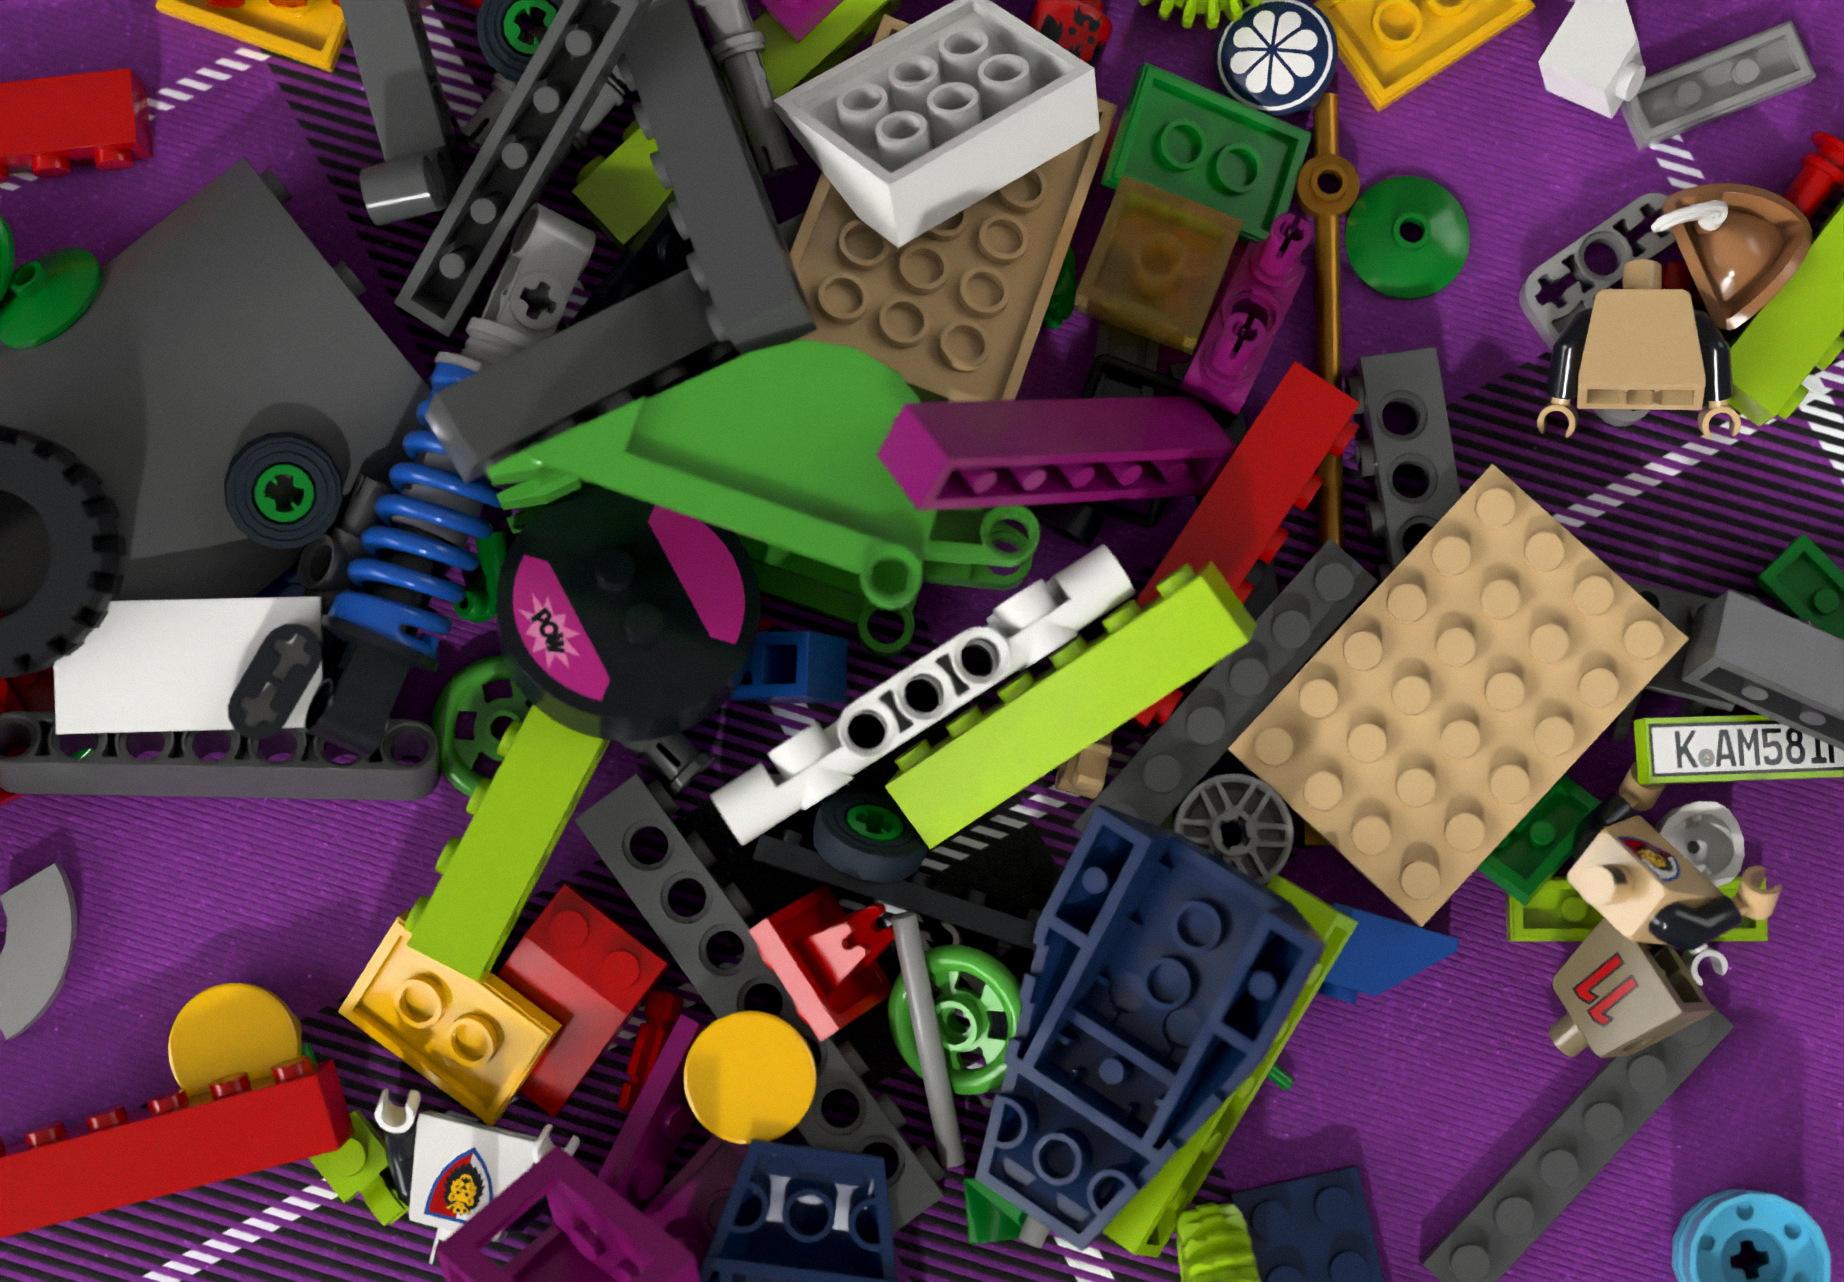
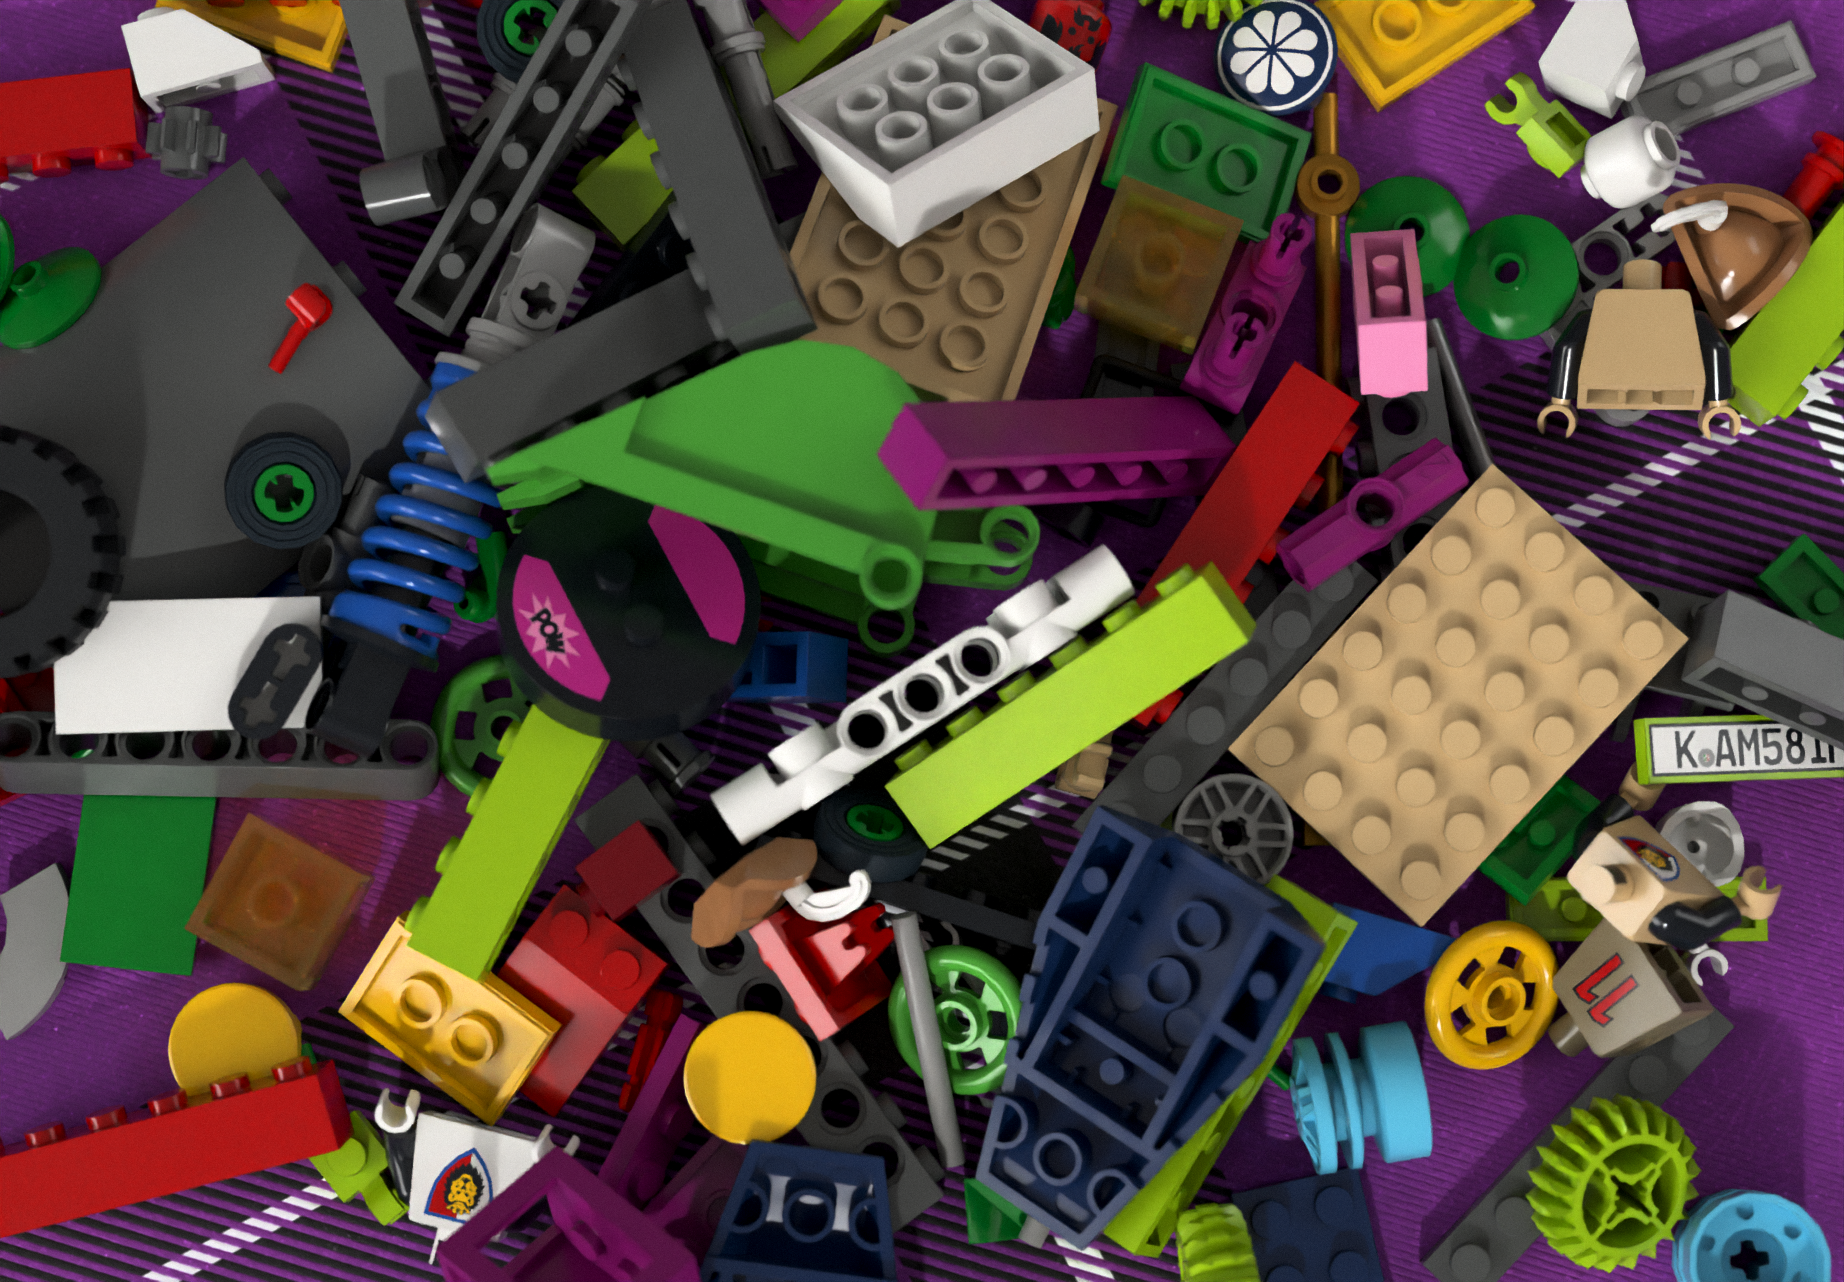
none -> green tile [60,795,218,976]
none -> white slope [121,7,276,114]
none -> dark grey gear [145,106,228,180]
none -> clear yellow brick [184,813,376,991]
none -> red hand [267,283,333,374]
none -> dark red brick [575,820,683,921]
none -> medium nougat hat [691,837,871,948]
none -> magenta piece [1276,437,1469,593]
none -> medium azure wheel [1289,1021,1432,1175]
none -> bright pink brick [1350,229,1428,398]
none -> yellow plate [1424,921,1559,1070]
none -> flat silver bar [1426,318,1496,482]
none -> green dish [1453,215,1579,341]
none -> lime plate [1484,72,1592,178]
none -> lime gear [1525,1093,1702,1273]
none -> white head [1580,115,1680,209]

